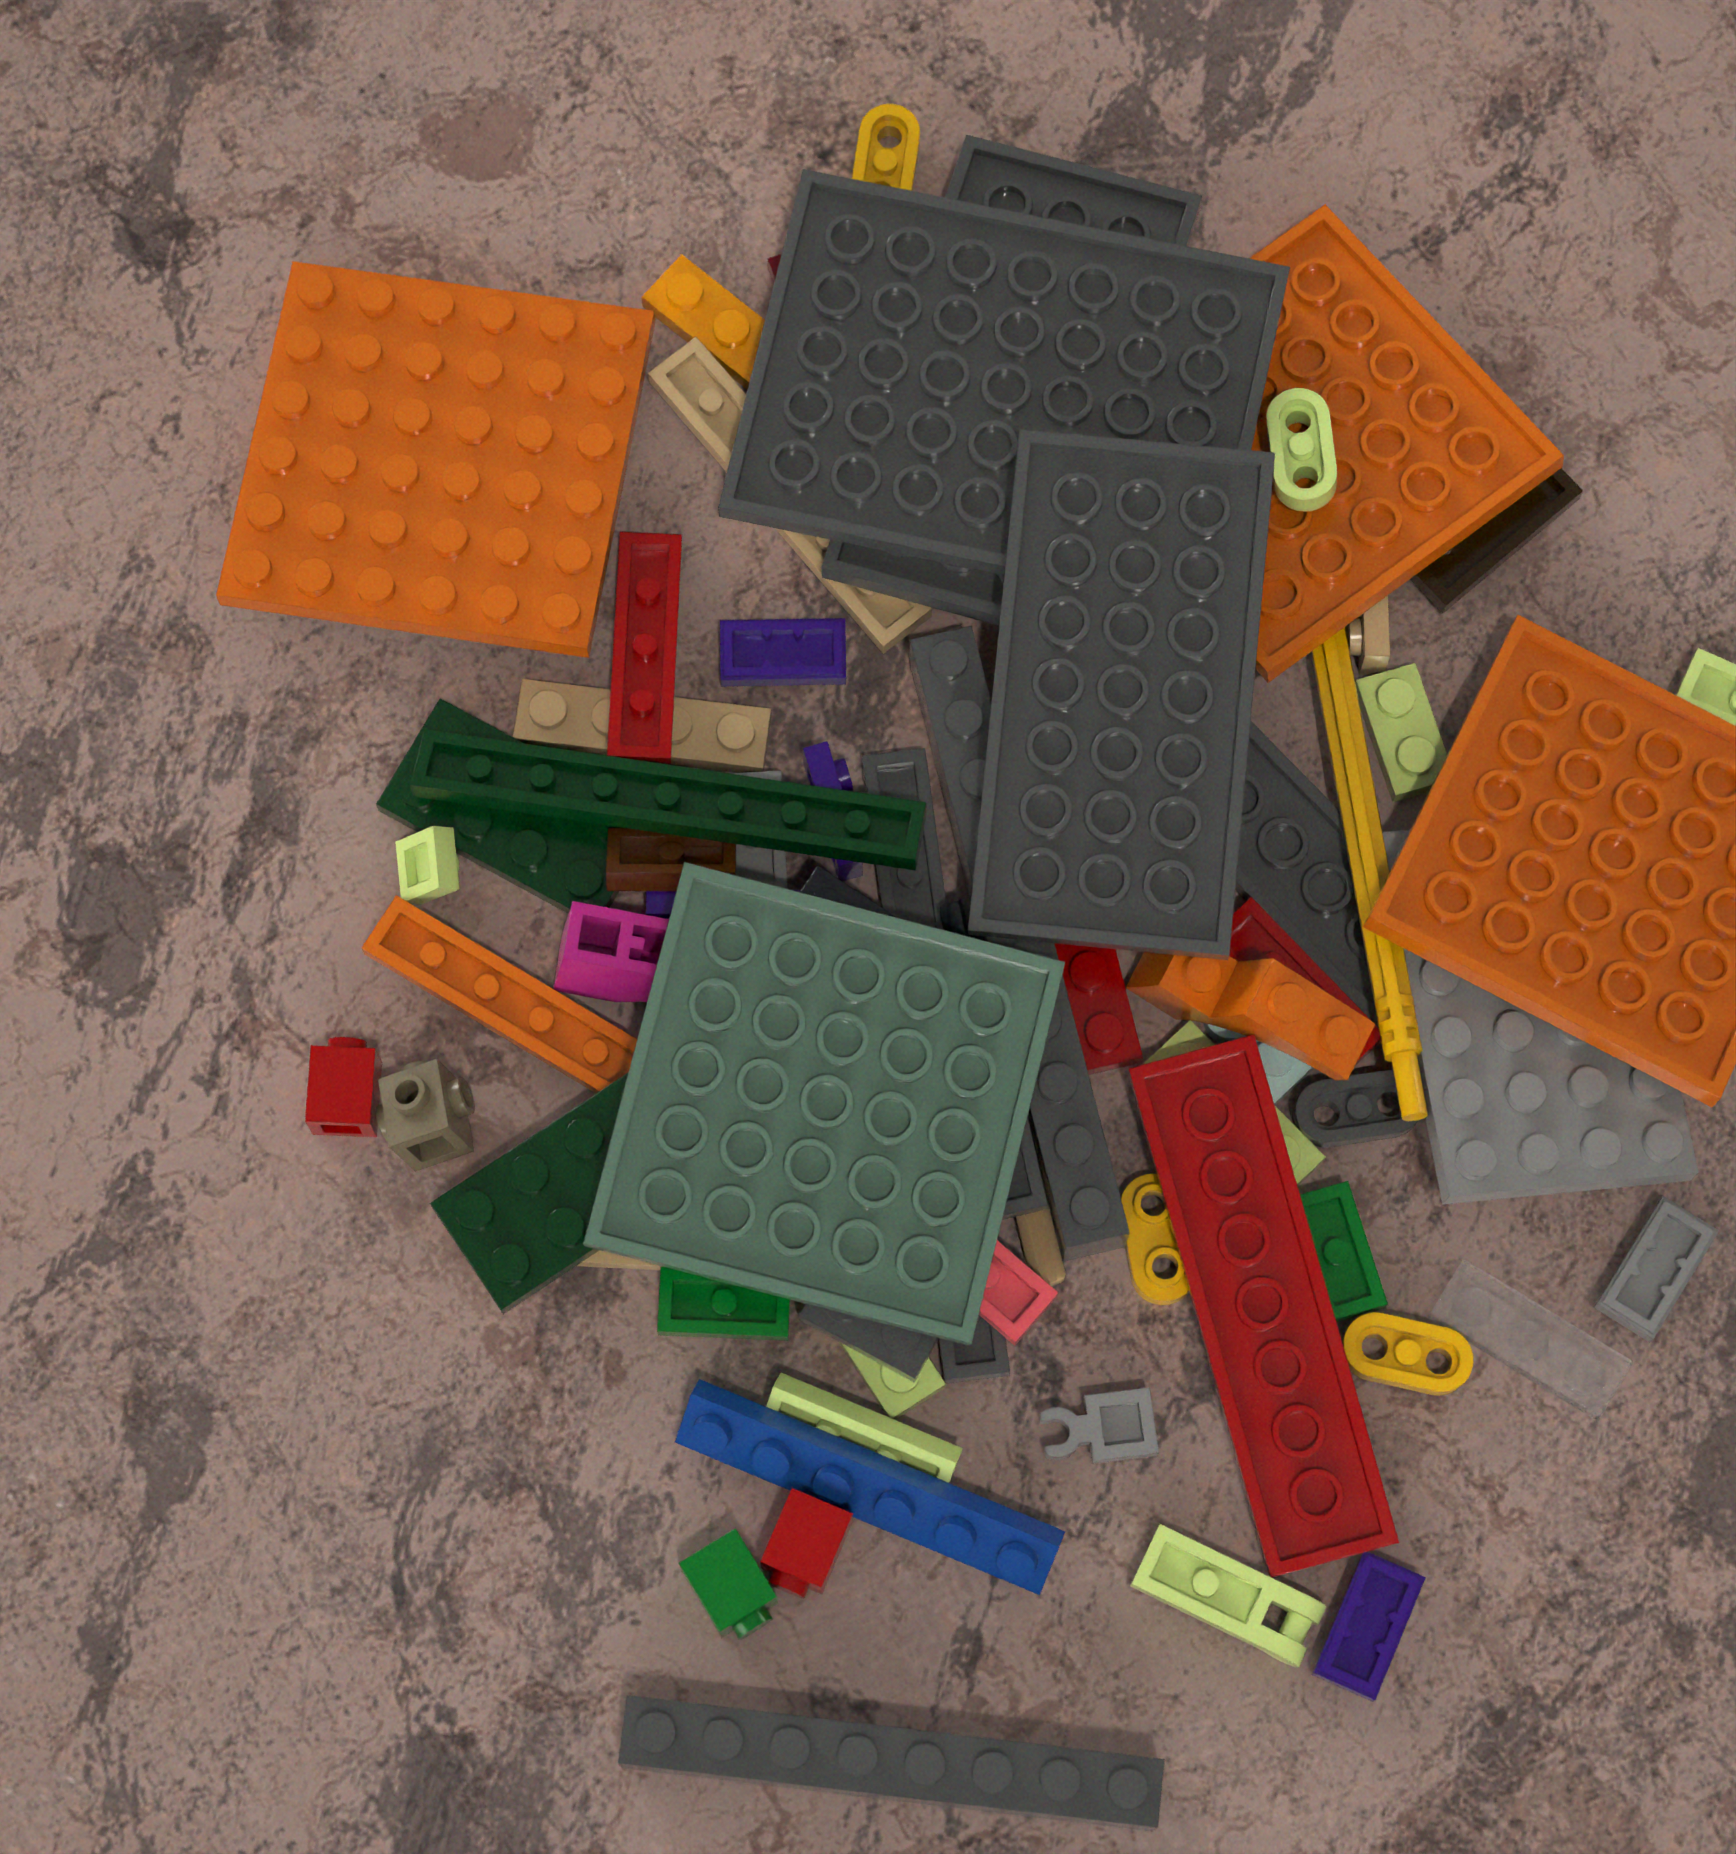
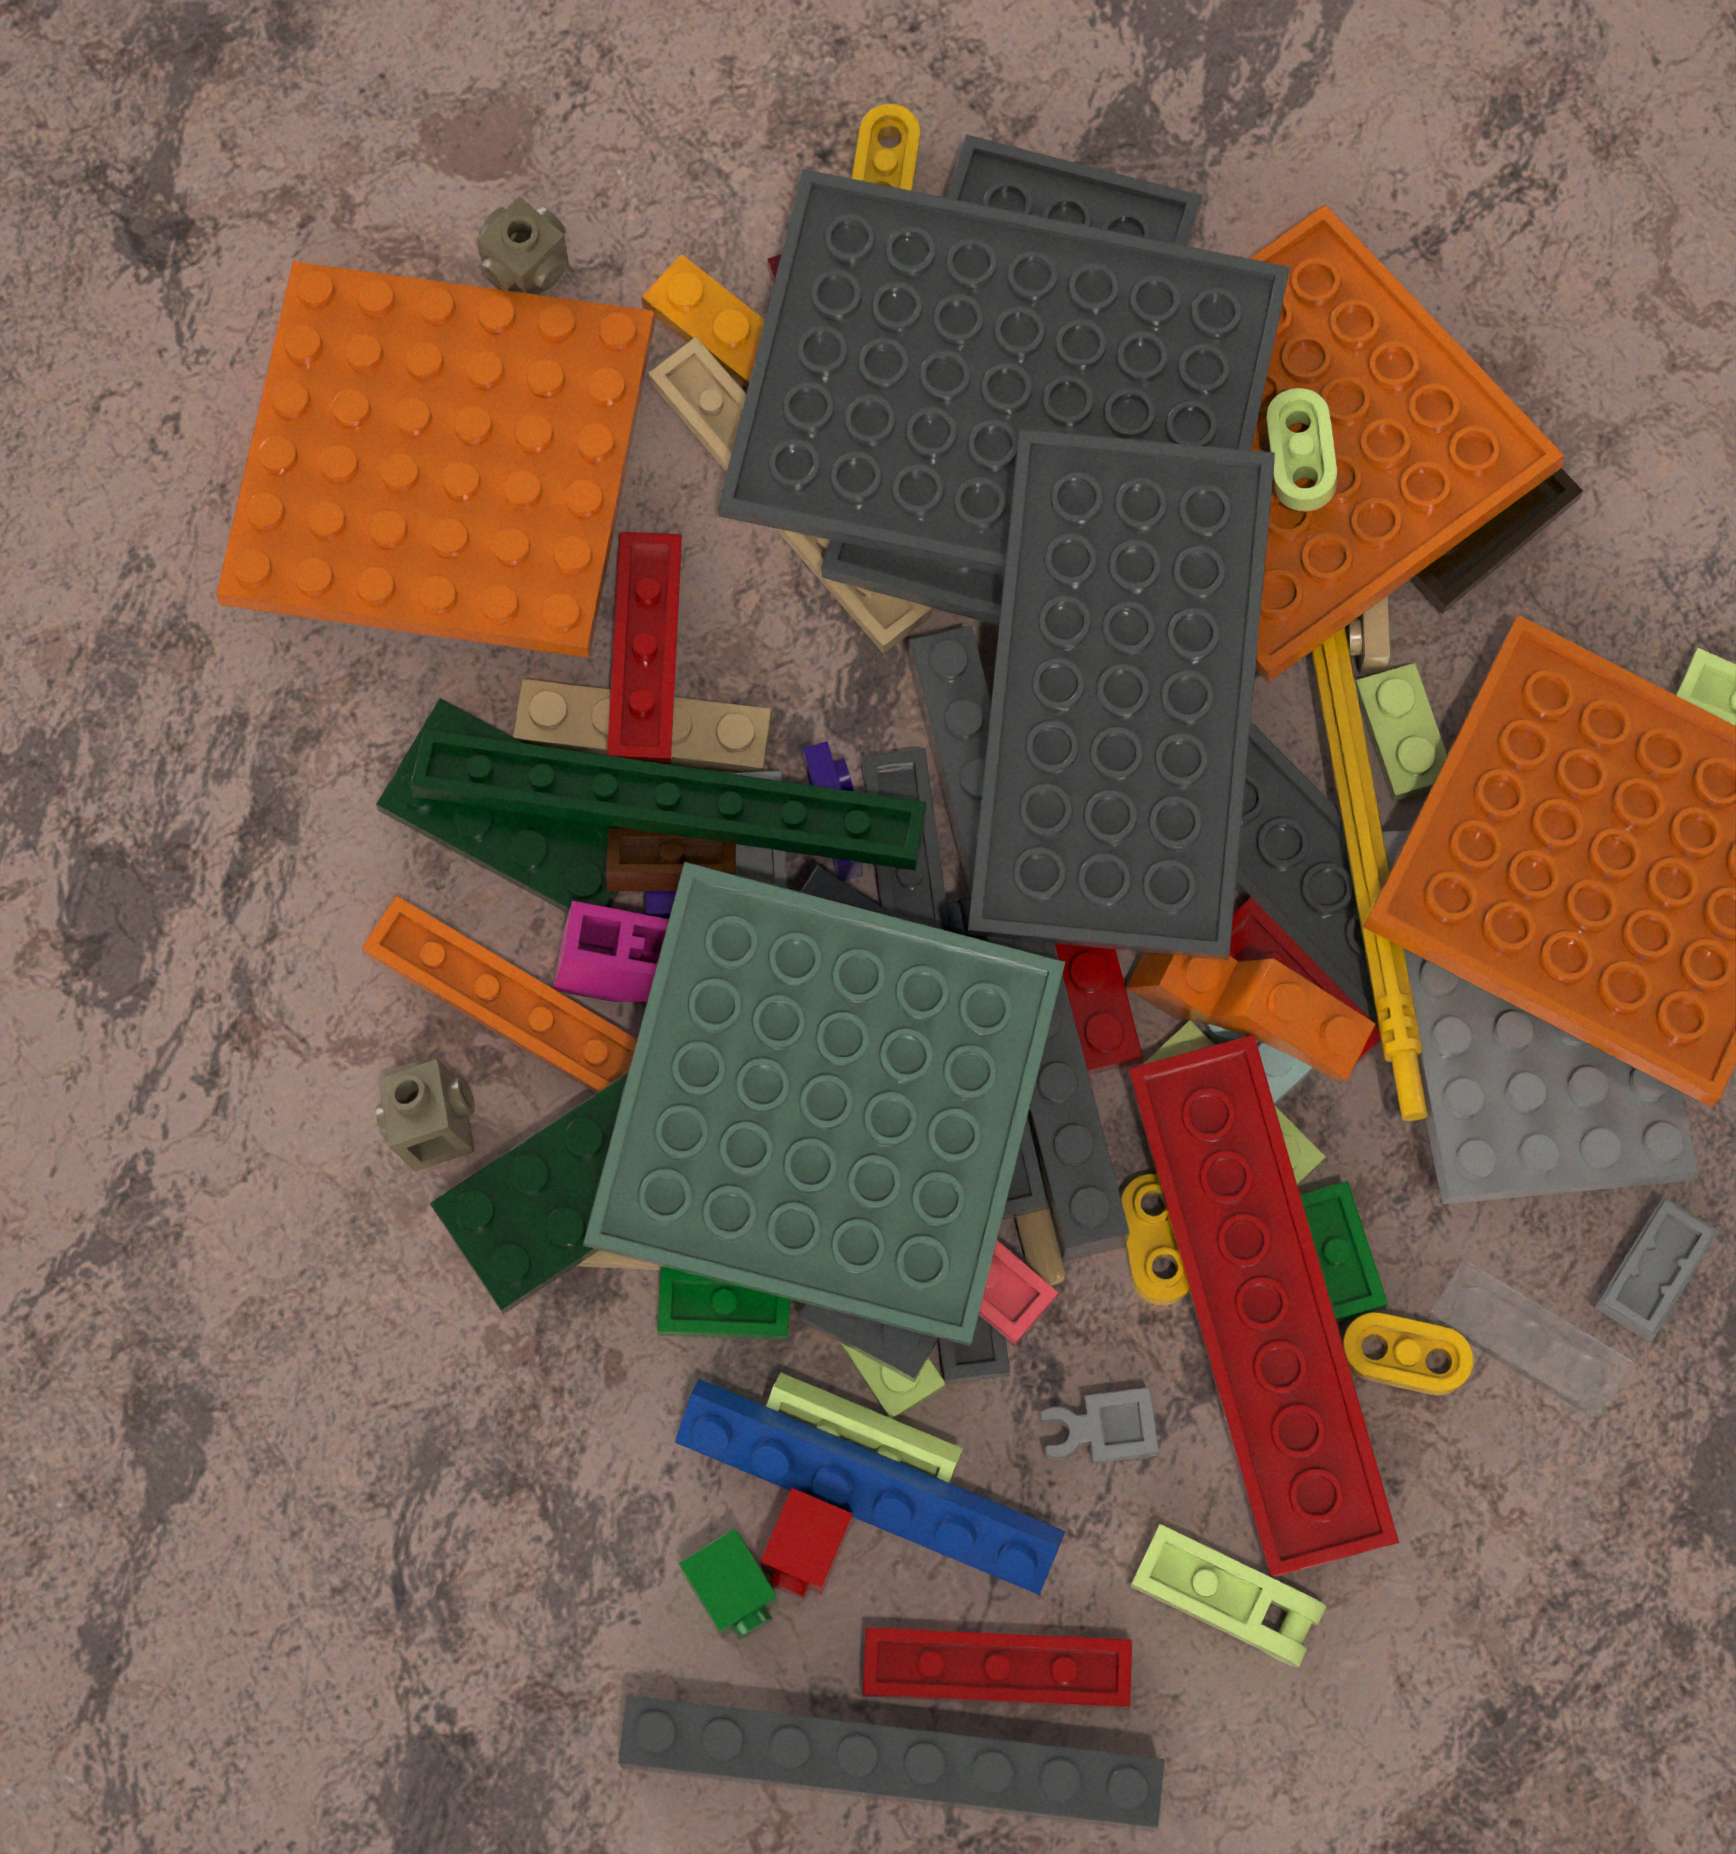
red brick [305,1037,382,1137] -> none
yellowish green plate [395,826,460,905] -> none
dark purple plate [720,618,846,687] -> none
dark grey plate [1293,1070,1418,1148] -> none
dark purple plate [1311,1552,1426,1702] -> none
none -> dark tan brick [477,196,569,295]
none -> red plate [863,1627,1132,1709]

